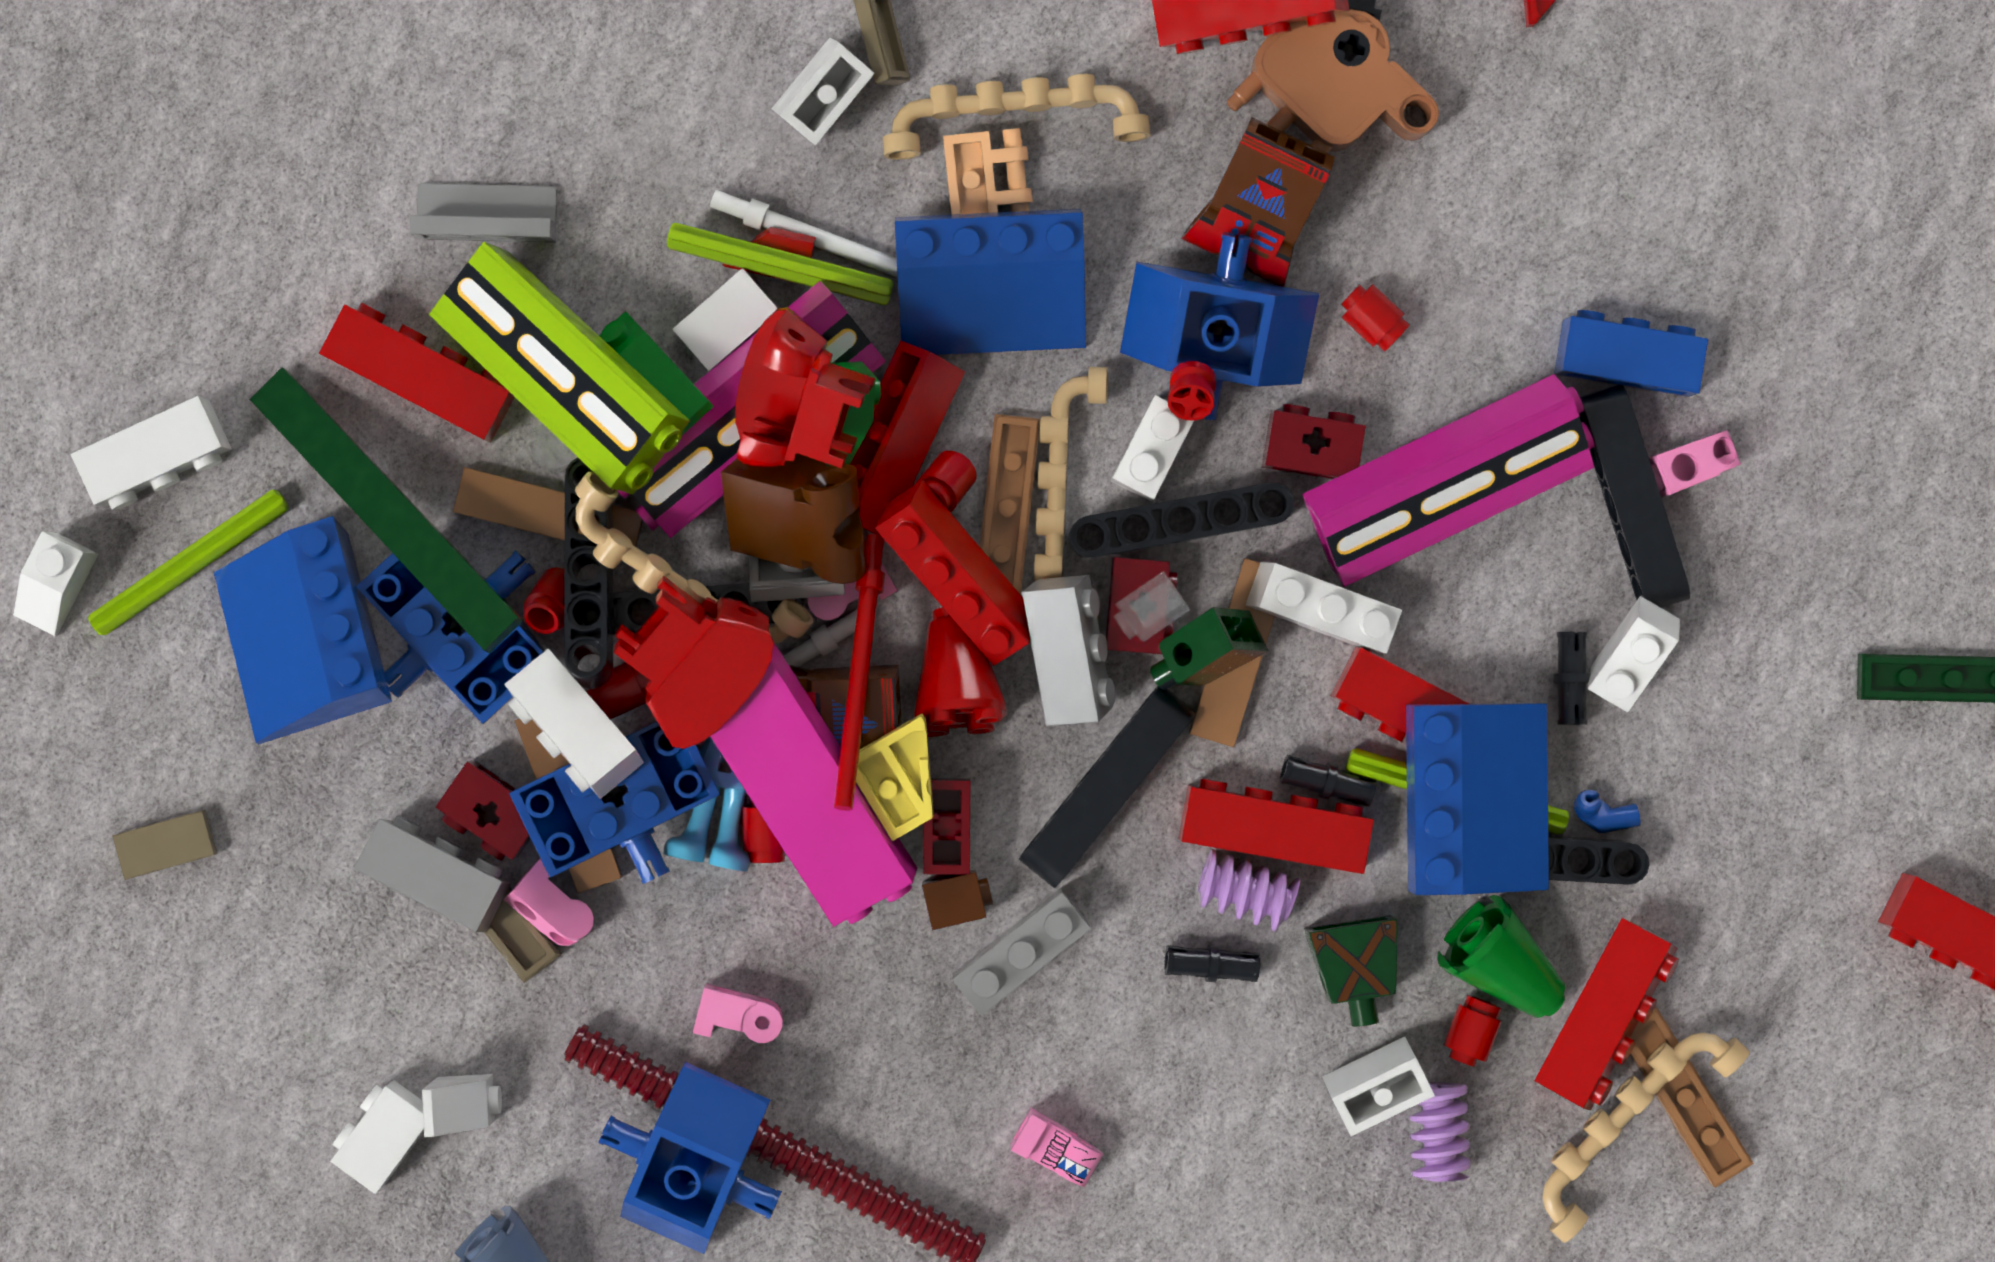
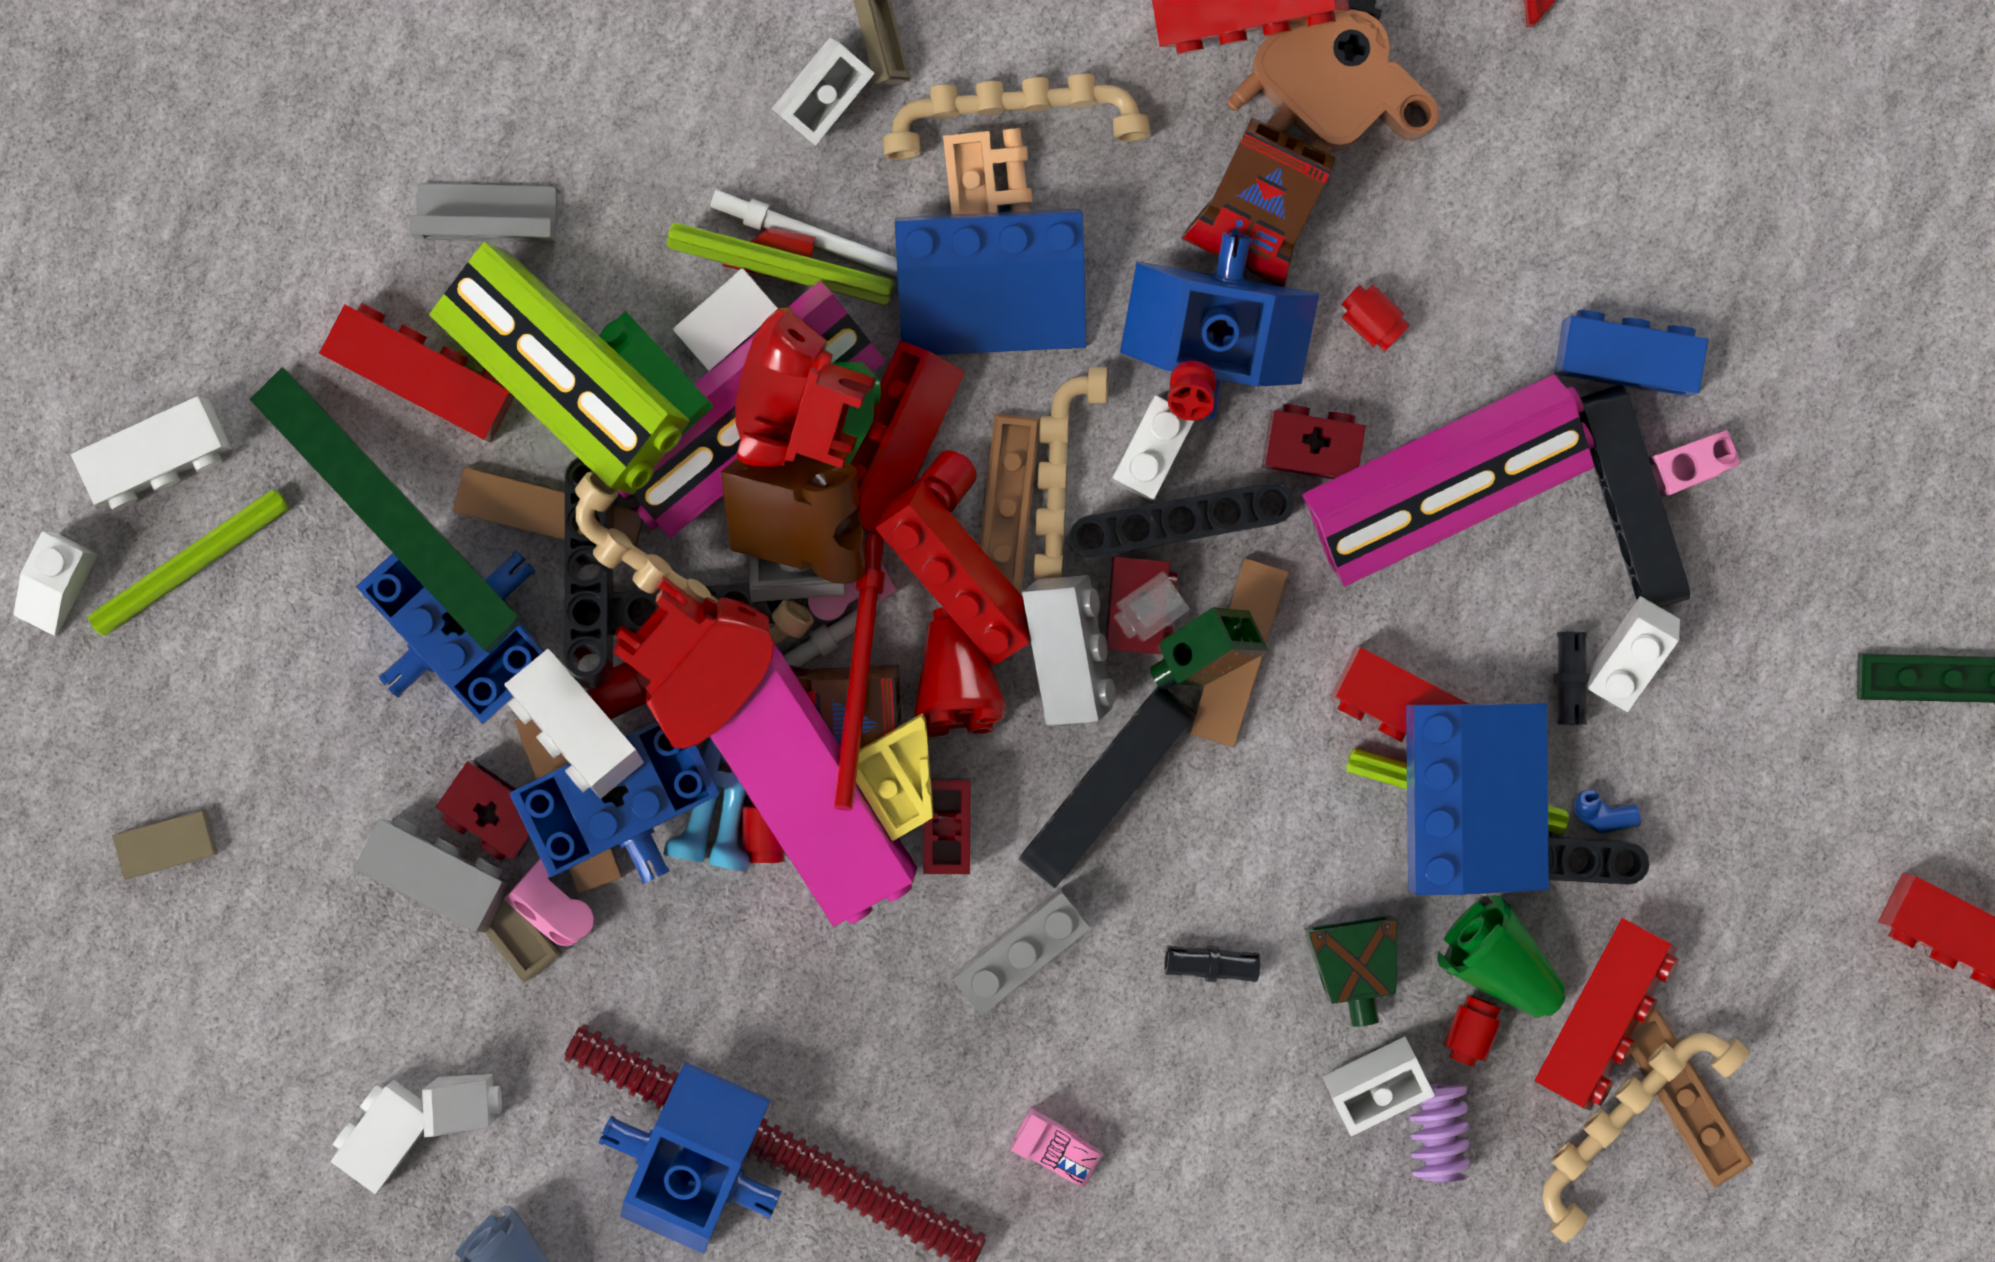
blue slope [214,516,392,745] -> none
red brick [524,567,565,634] -> none
bright pink leg [693,983,783,1043] -> none
reddish brown brick [922,869,993,930] -> none
red brick [1178,778,1374,874] -> none
lavender piece [1198,849,1300,932] -> none
white brick [1246,562,1402,654] -> none
black pin [1280,754,1377,807] -> none

